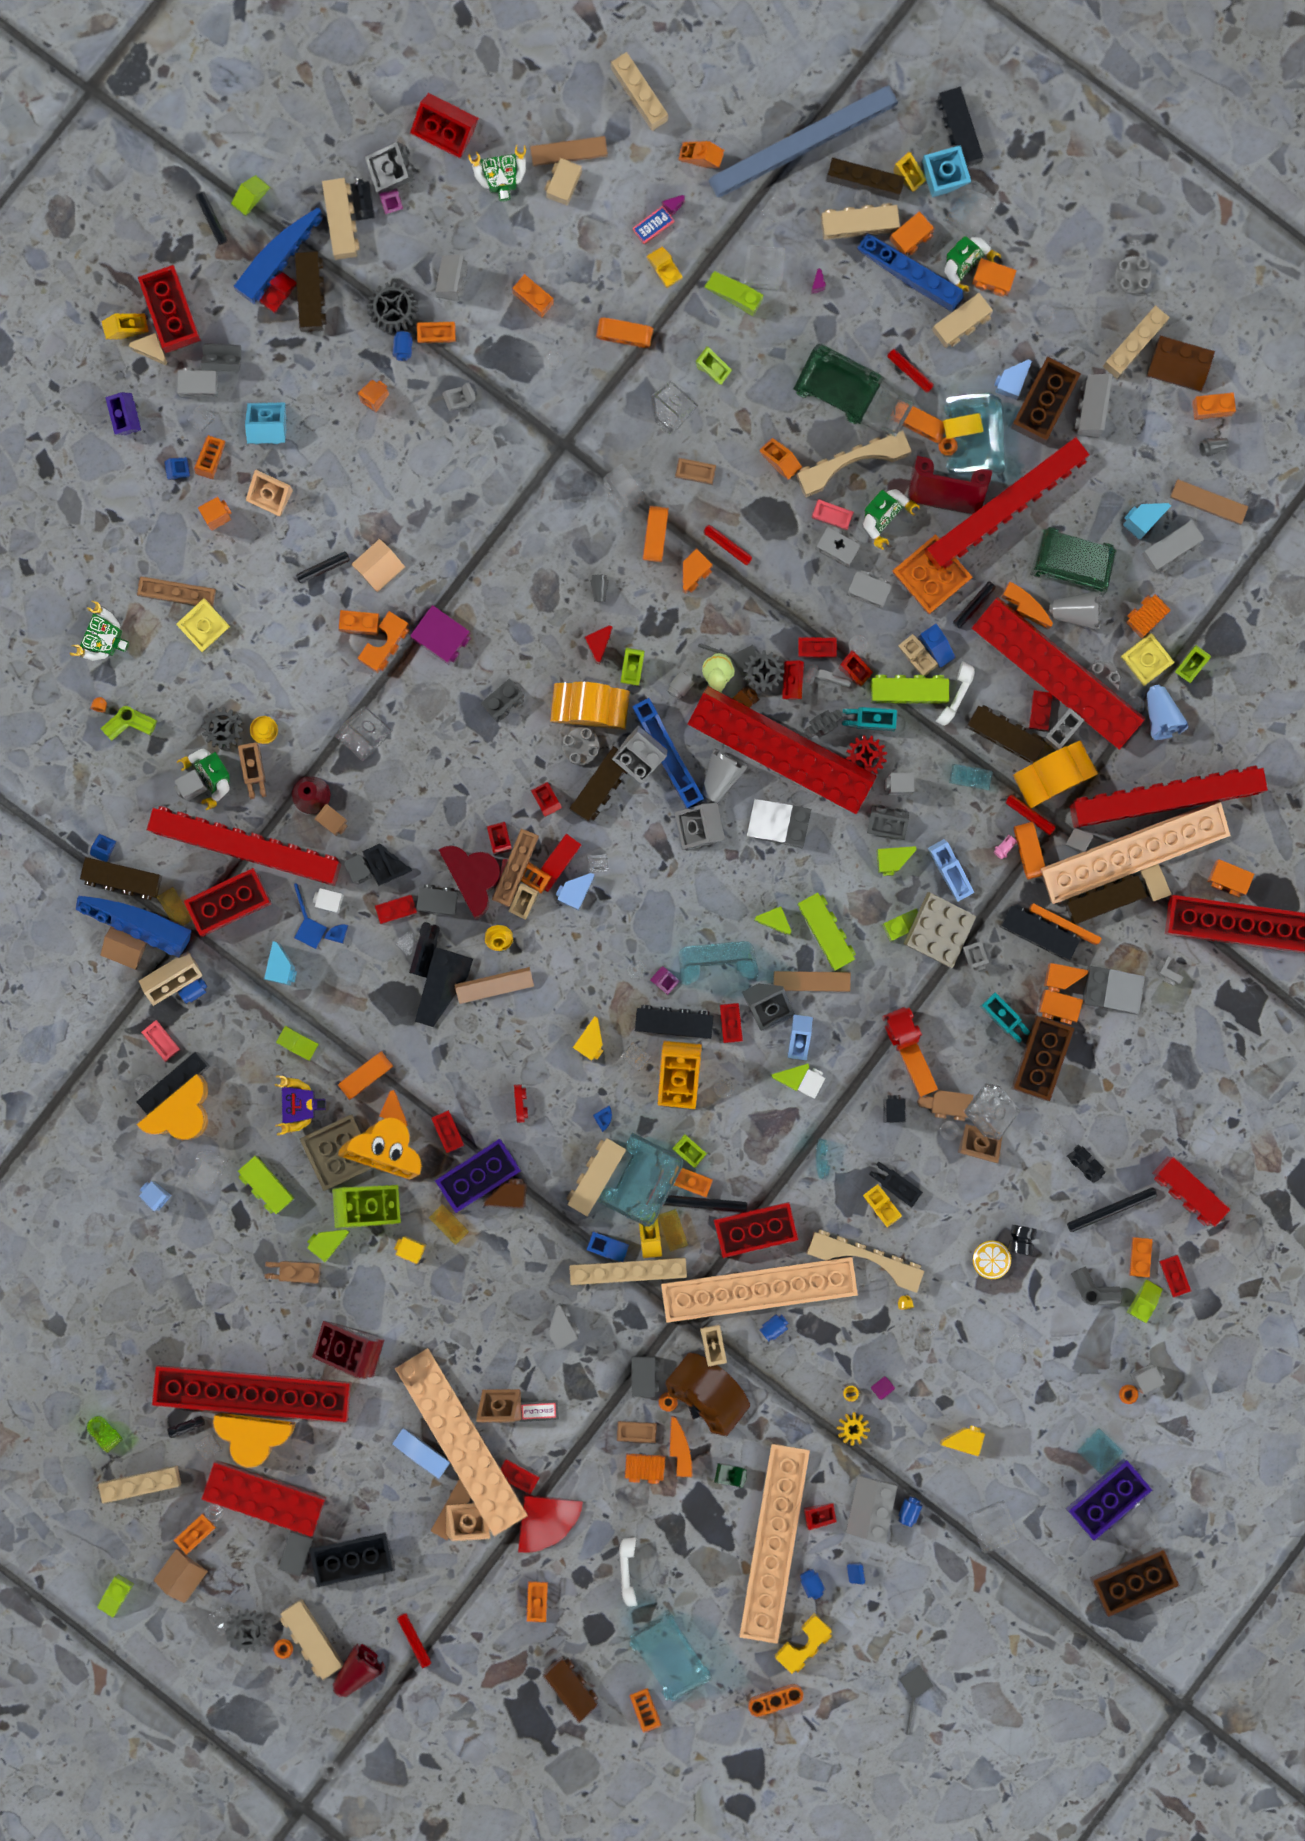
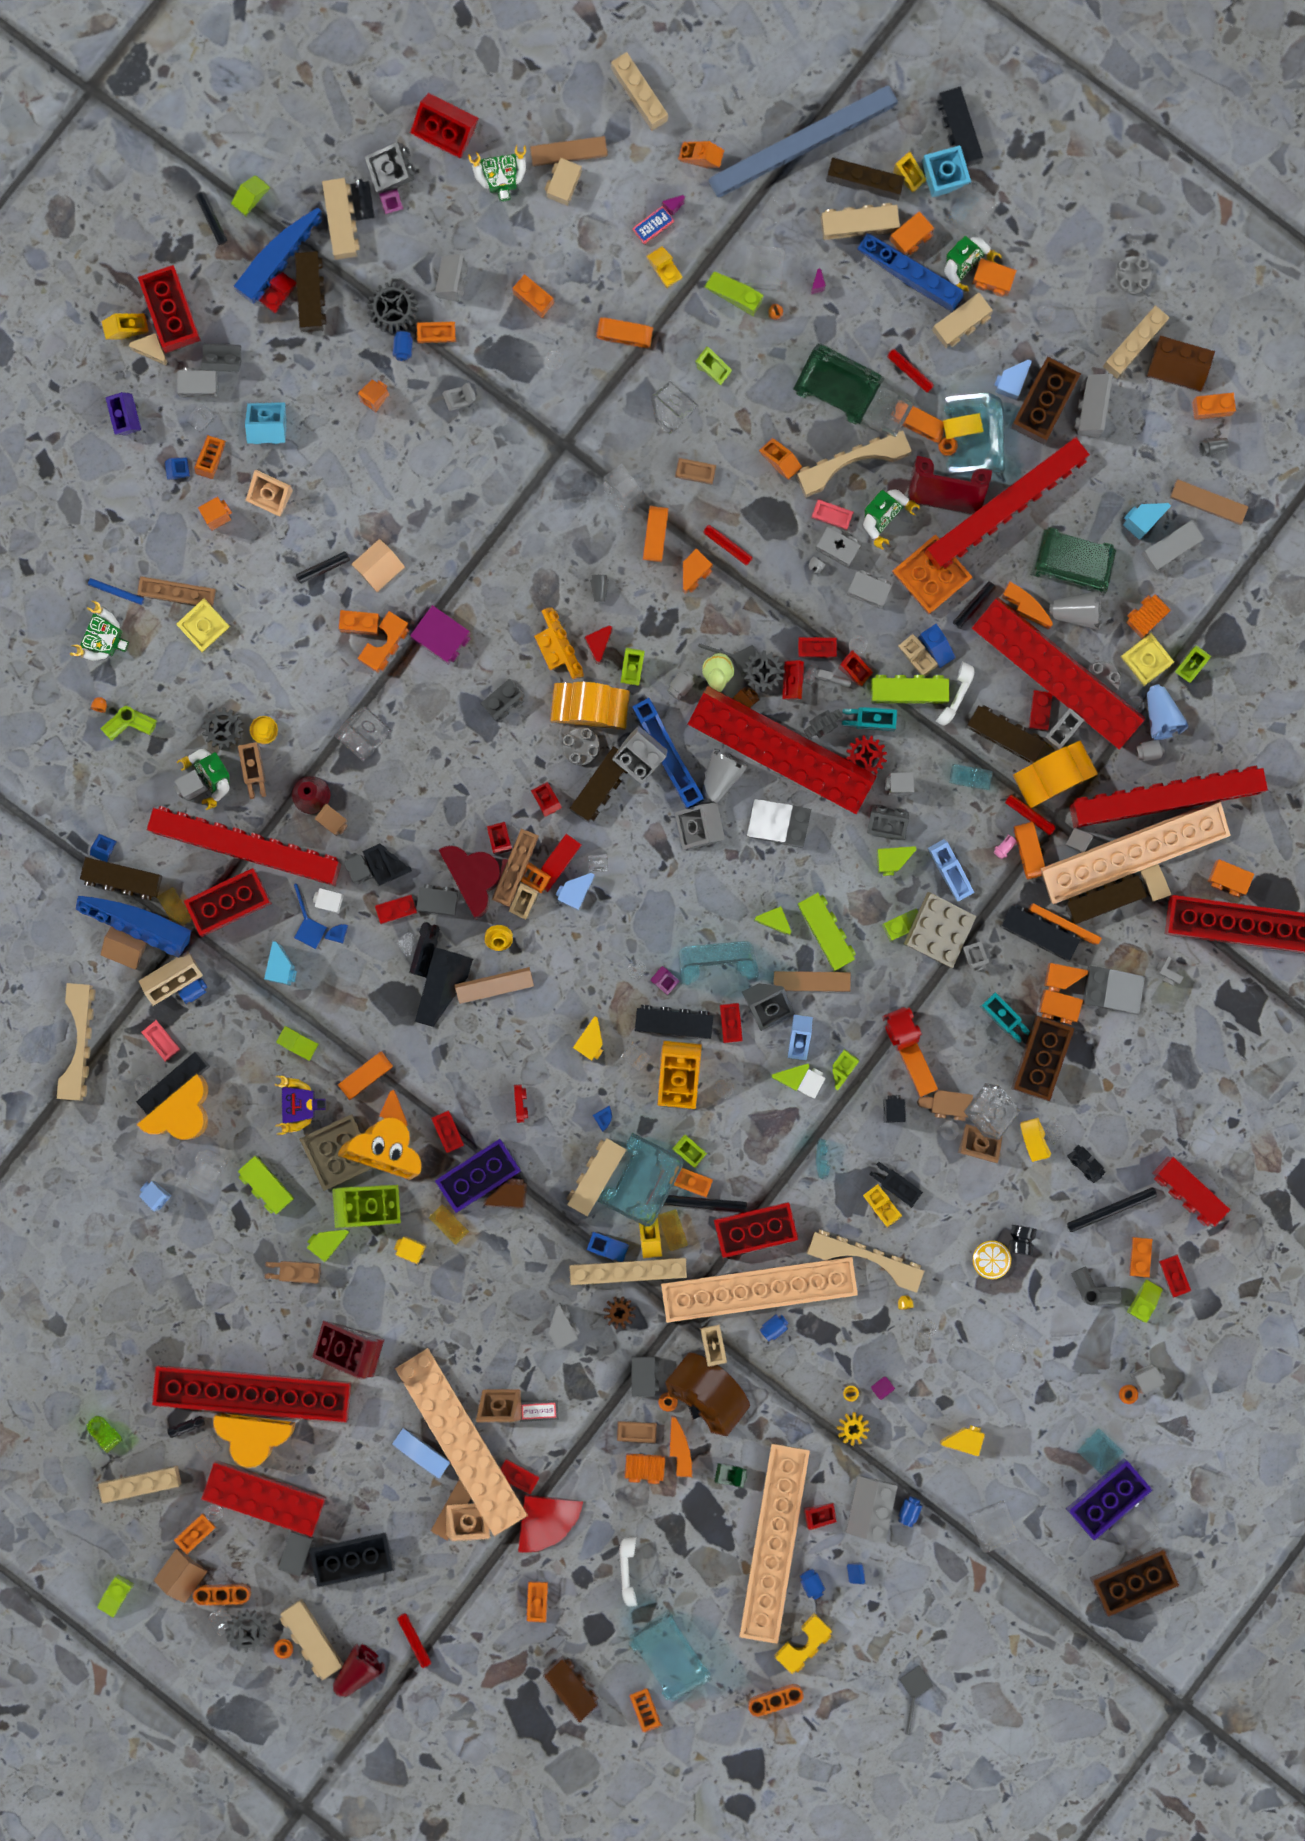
none -> tan arch [57,983,95,1101]
none -> blue bar [88,578,144,605]
none -> orange beam [193,1584,252,1605]
none -> light orange bracket [534,607,584,679]
none -> reddish brown gear [603,1296,636,1329]
none -> orange hinge [768,304,783,320]
none -> light grey hinge [809,557,825,573]
none -> lime slope [832,1049,860,1090]
none -> yellow slope [1020,1118,1051,1162]
none -> light grey brick [1135,740,1165,762]

